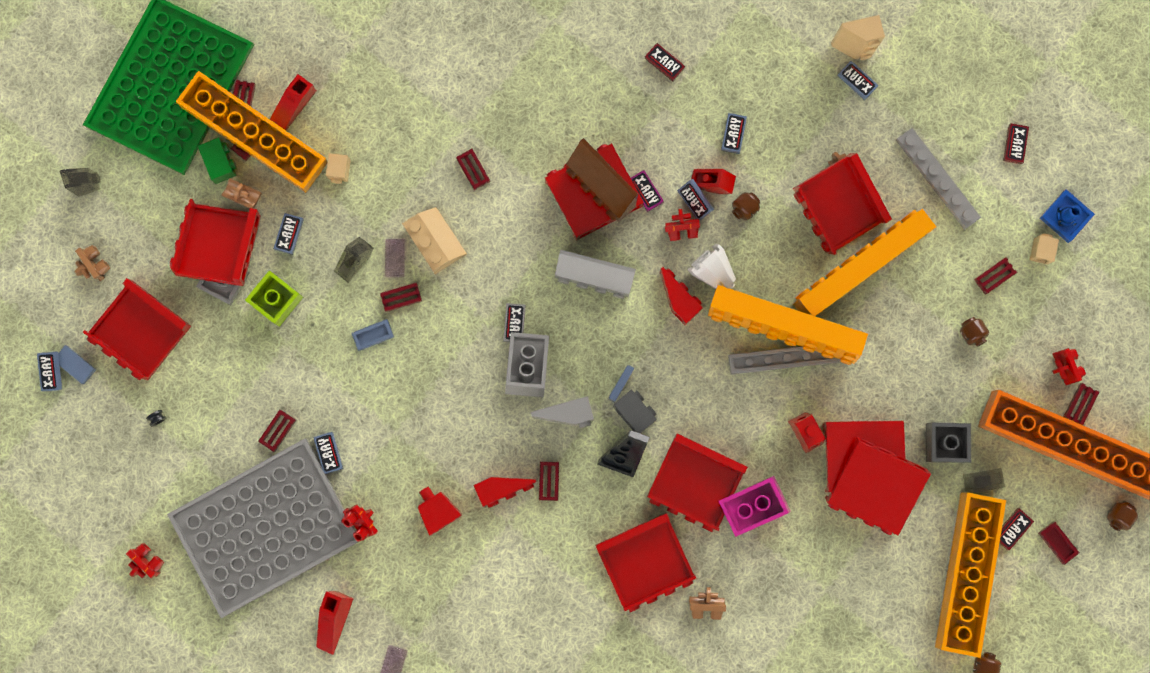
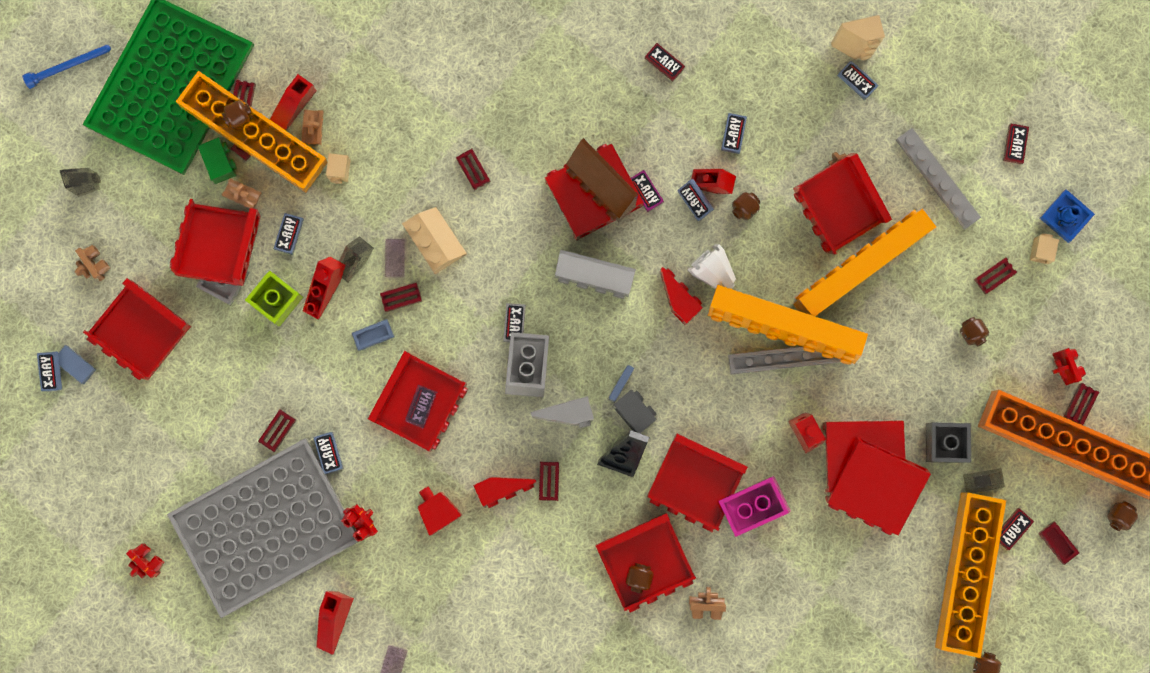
black bush [146,410,167,427] -> none
red hips [665,209,700,241] -> none
none -> blue piece [22,45,111,89]
none -> reddish brown head [221,100,253,129]
none -> medium nougat hips [302,109,324,145]
none -> red slope [303,257,346,320]
none -> red panel [368,350,468,452]
none -> tile [405,385,437,428]
none -> reddish brown head [626,563,654,594]

